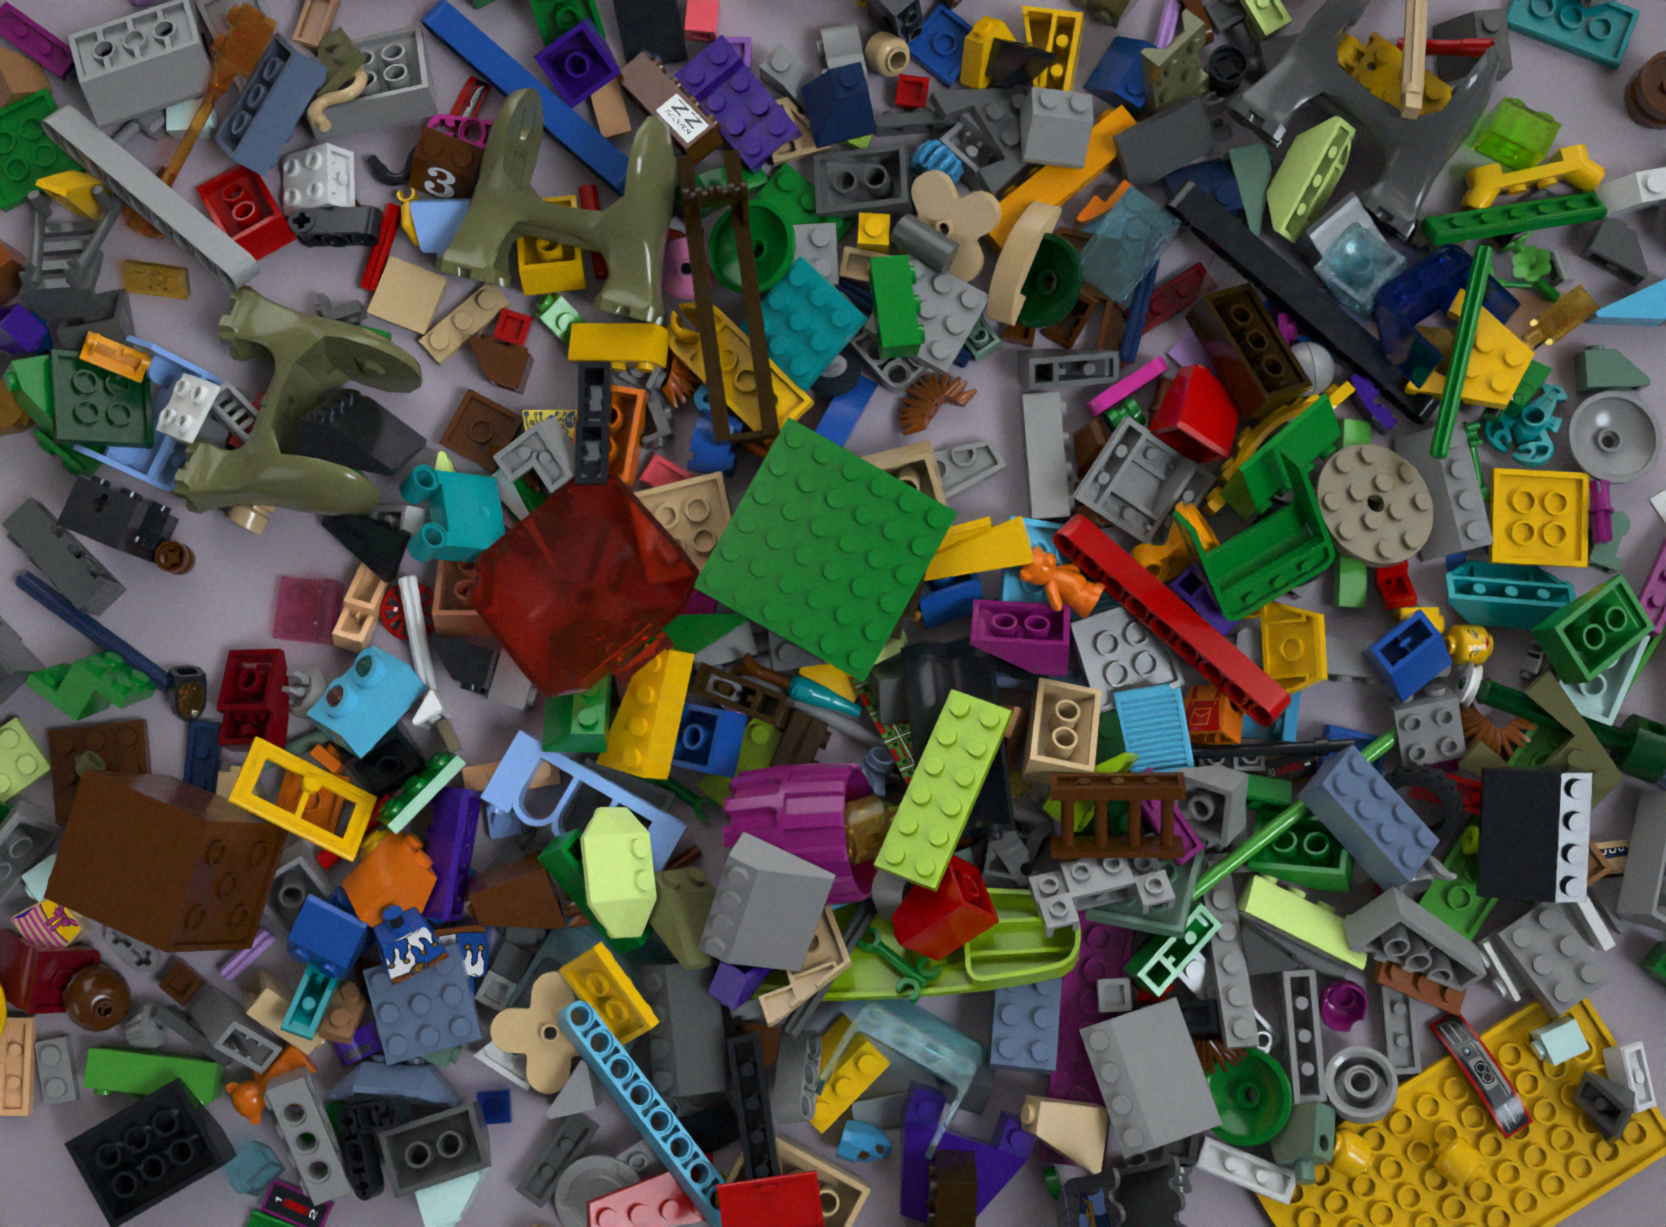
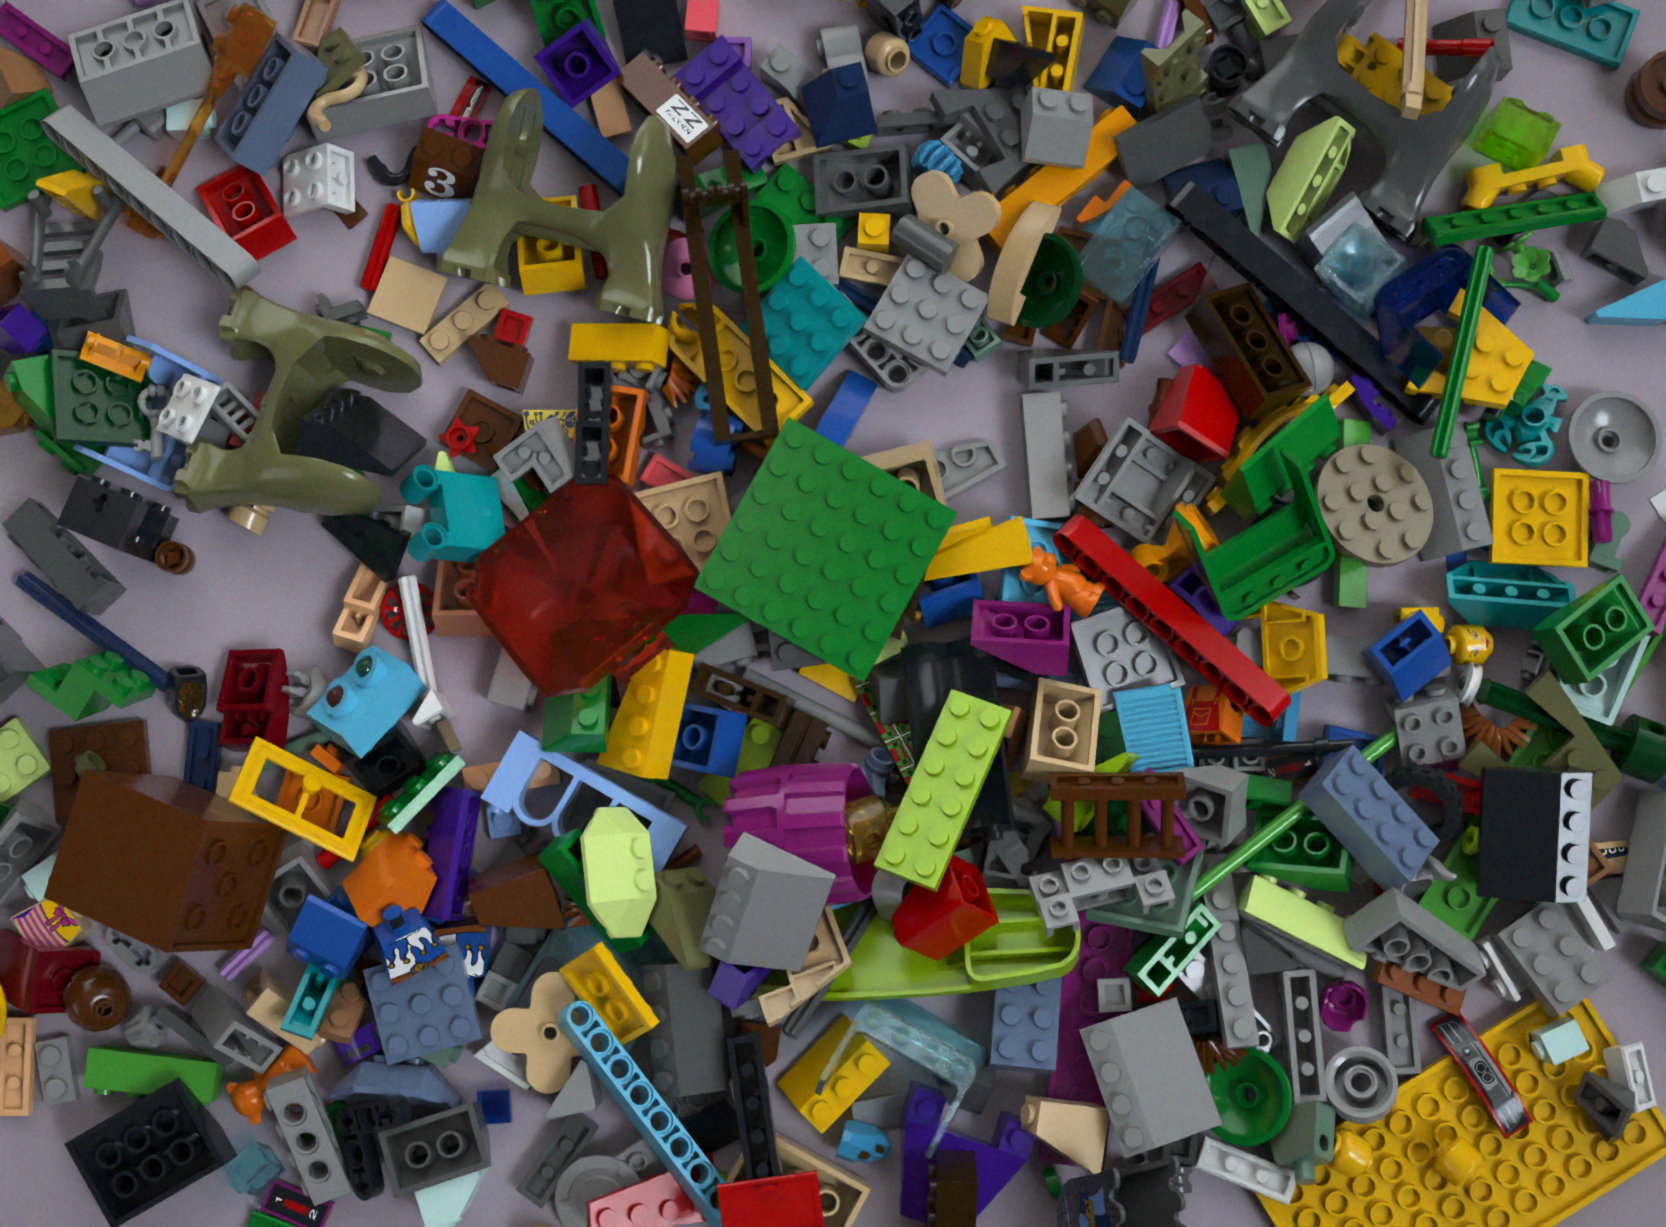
clear yellow plate [123,259,191,300] -> none
clear pink bracket [272,576,345,647] -> none
black piece [288,205,383,248] -> none
black slope [430,634,500,695] -> none
bright green bracket [533,292,587,344] -> none
teal piece [730,652,862,717] -> none
light grey beam [772,1030,822,1124] -> none
black wheel [810,347,861,397] -> none
green bar [857,926,942,1005] -> none
green brick [867,254,925,359] -> none
red plate [895,74,930,110] -> none
dark orange hair [898,373,977,436] -> none
dark pink beam [1085,356,1169,418] -> none
green wheel [1103,397,1146,434] -> none
red bracket [1374,560,1418,611] -> none
clear yellow torso [1521,284,1600,351] -> none
sand green slope [1574,345,1651,393] -> none
none -> light grey piece [133,384,172,462]
none -> red plate [439,418,479,458]

